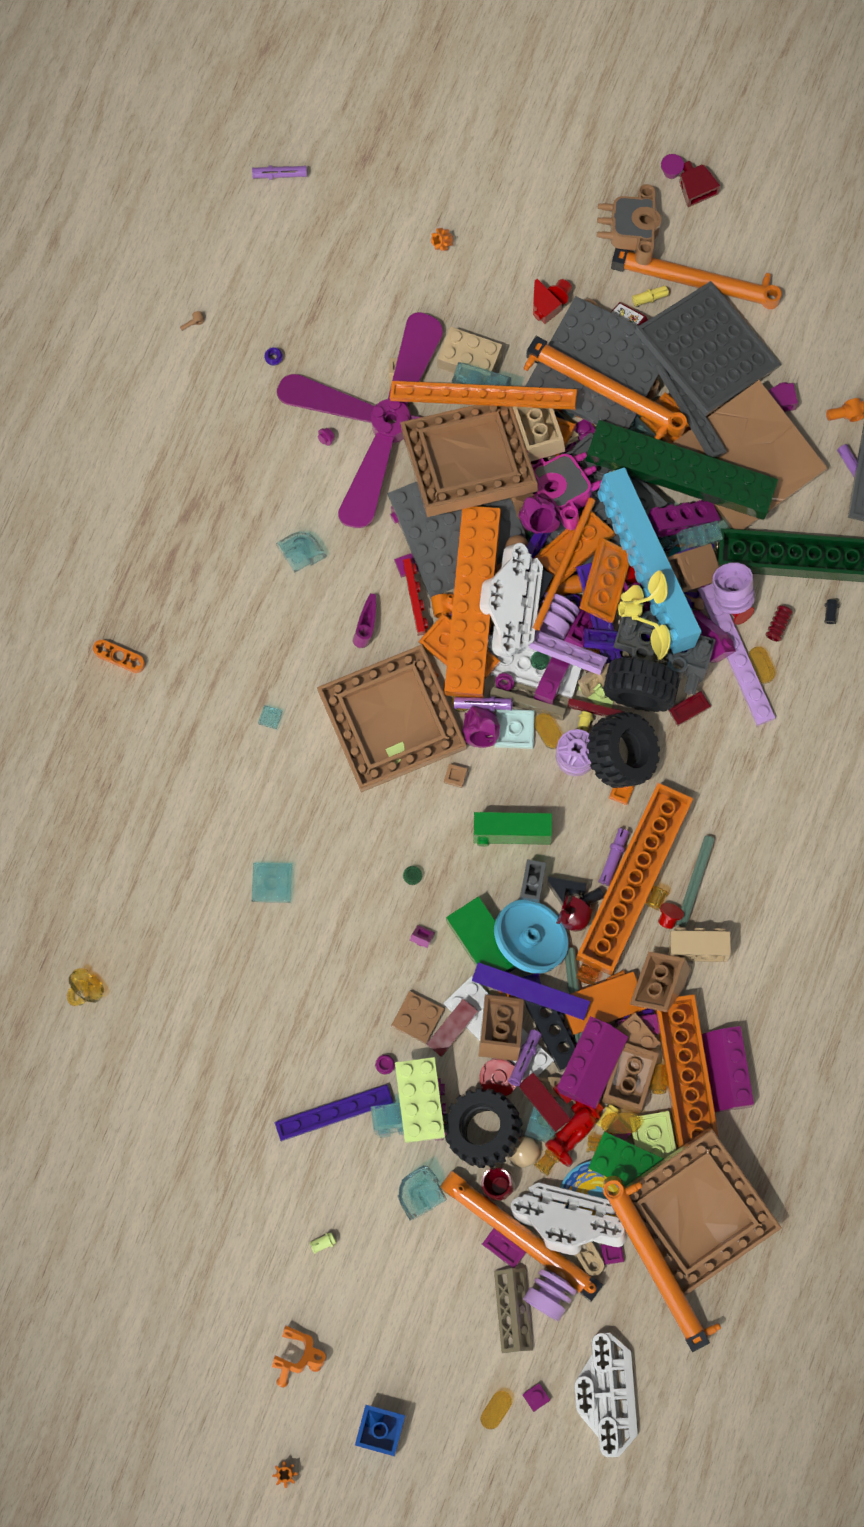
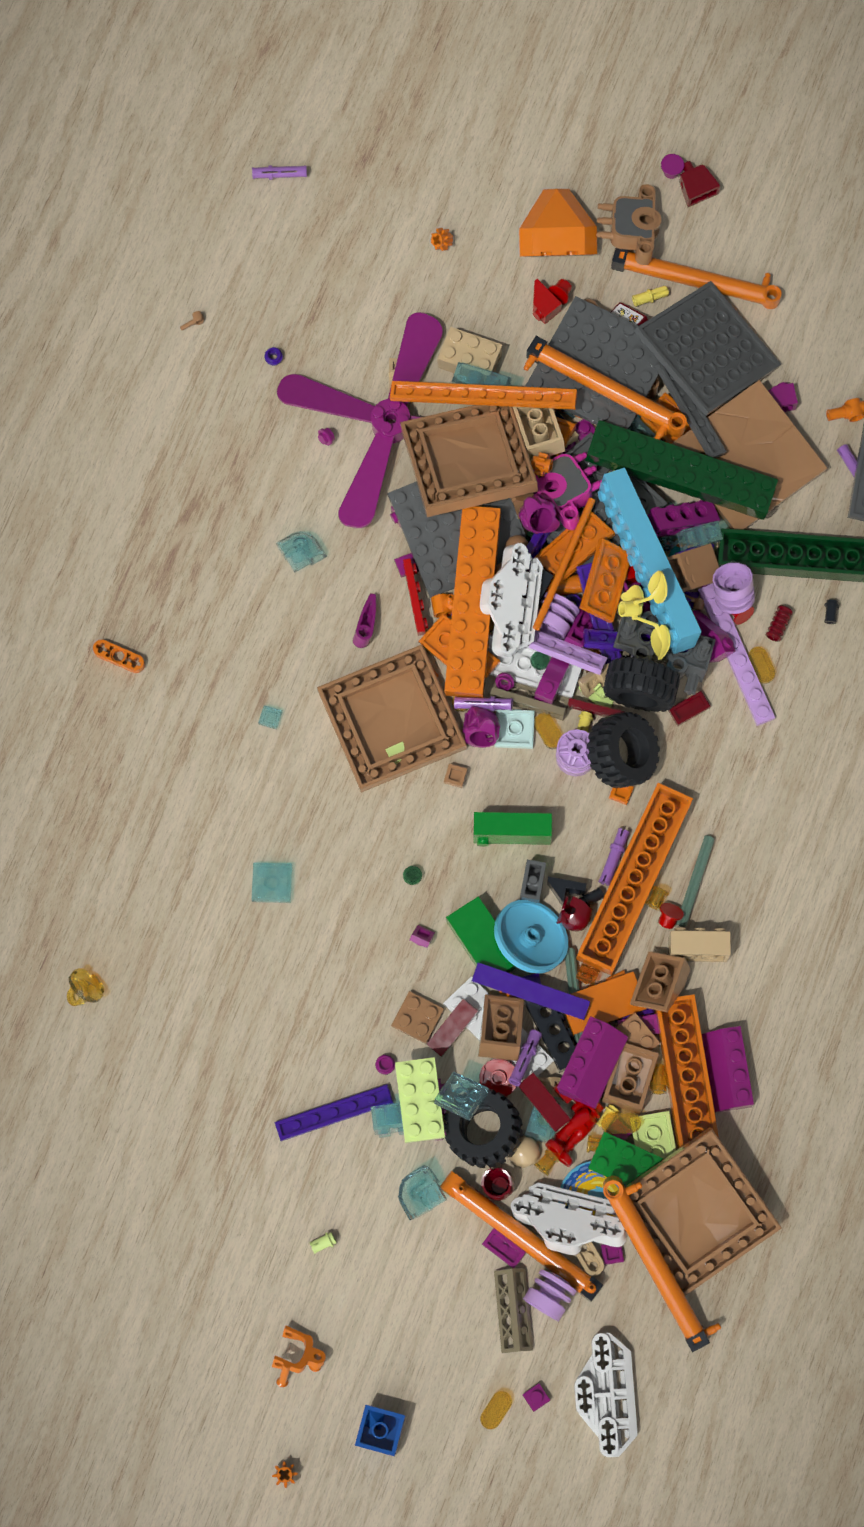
none -> clear light blue plate [434,1071,489,1121]
none -> orange panel [519,189,597,257]
none -> orange gear [531,452,553,477]

